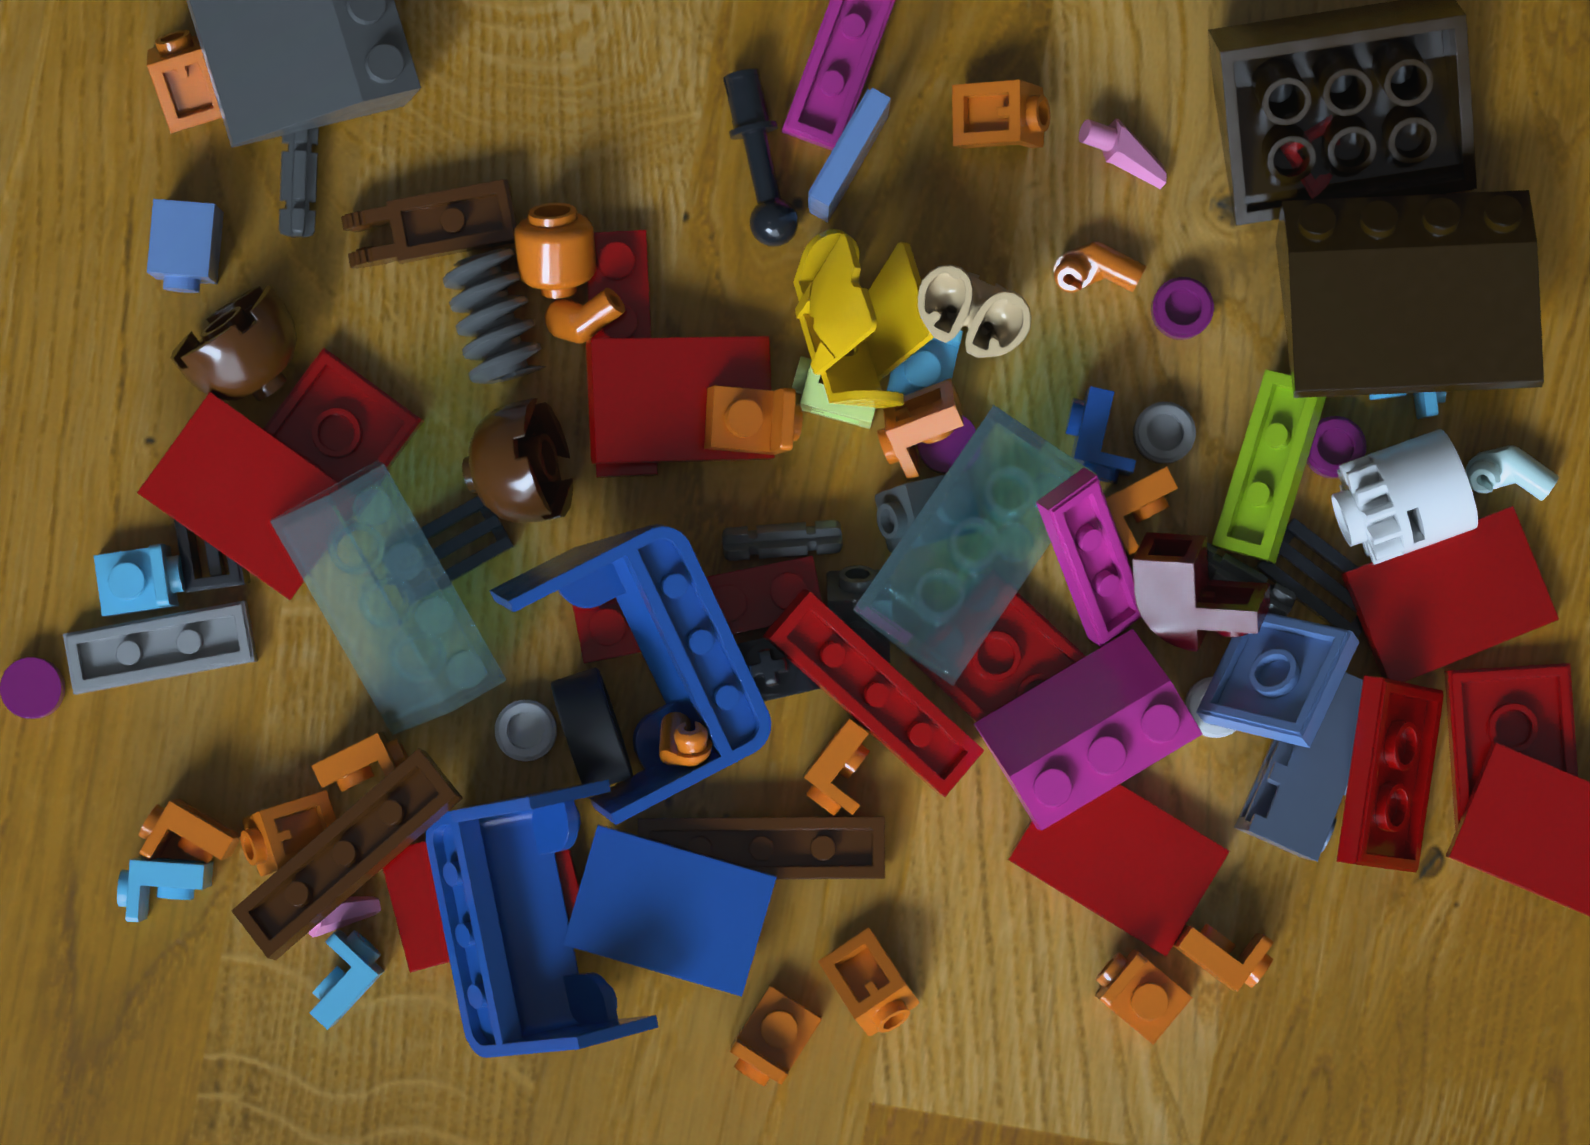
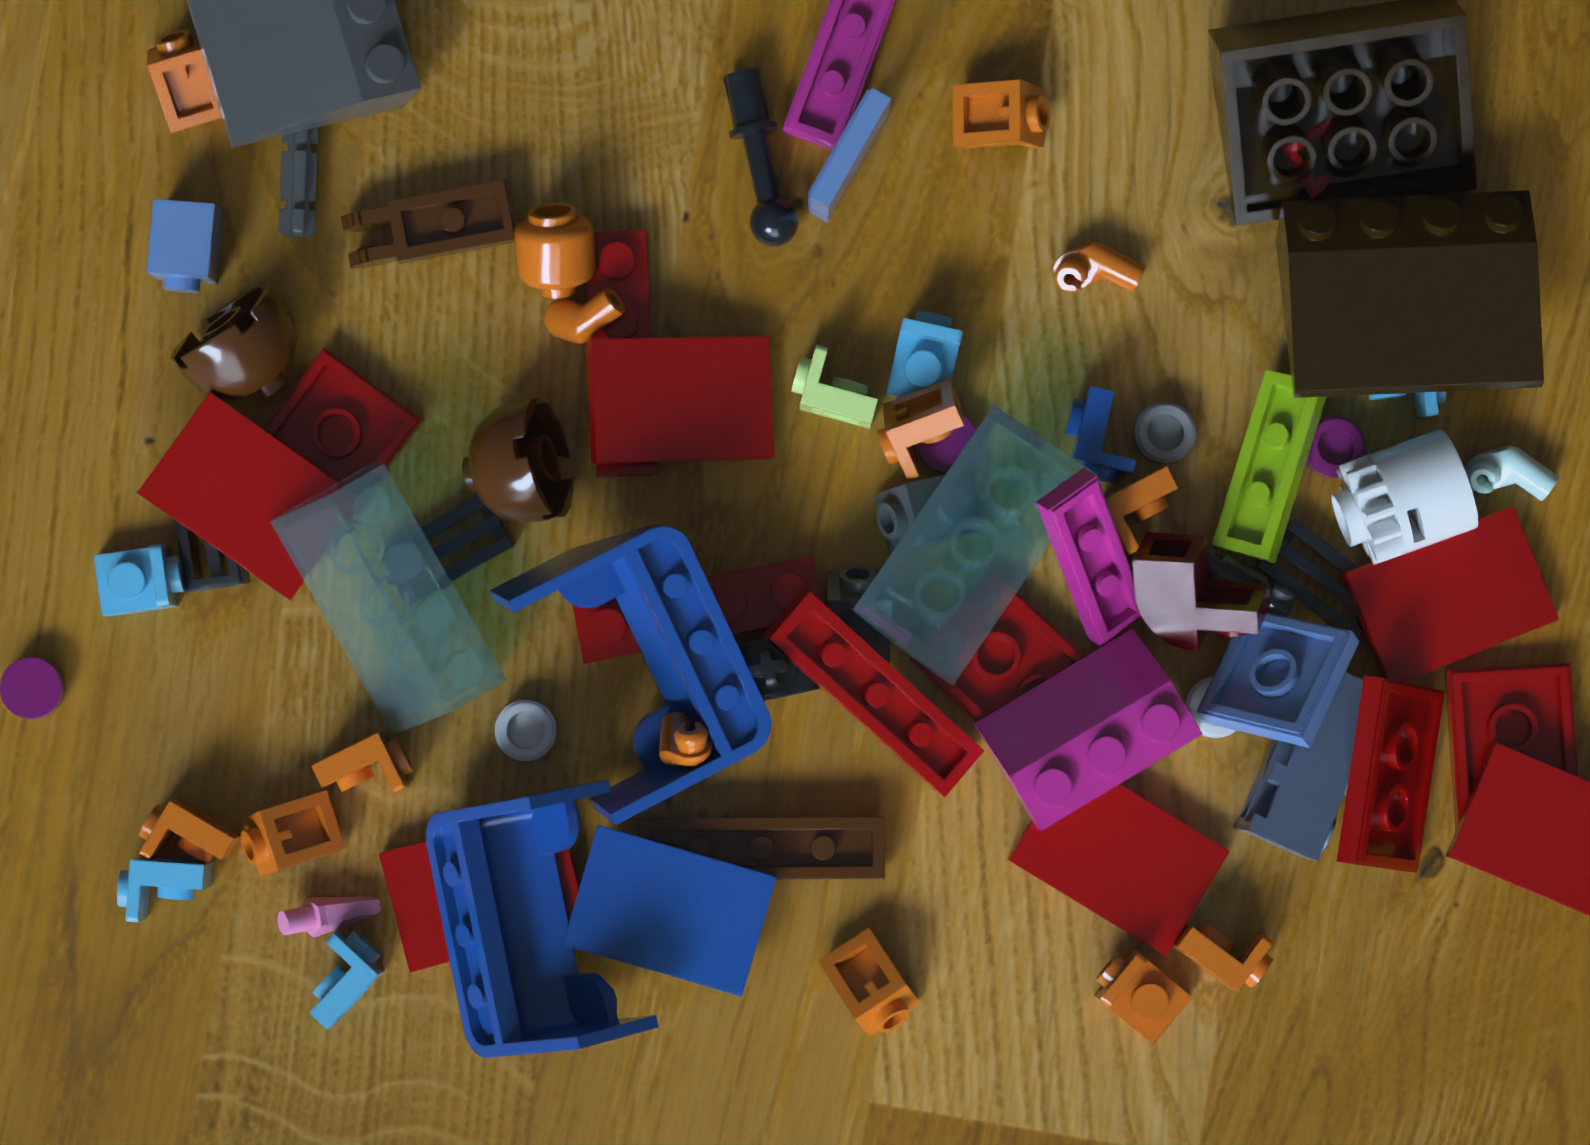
light grey tile [63,601,258,695] -> none
reddish brown plate [231,748,463,960] -> none
dark grey piece [443,248,546,384] -> none
black tyre [551,667,633,785] -> none
orange bracket [704,385,803,455] -> none
dark grey axle [722,520,843,561] -> none
orange bracket [730,985,822,1086] -> none
yellow piece [793,229,934,408] -> none
orange bracket [803,718,870,817] -> none
tan piece [918,264,1032,358] -> none
bright pink bar [1078,118,1167,189] -> none
magenta tile [1151,277,1214,340] -> none

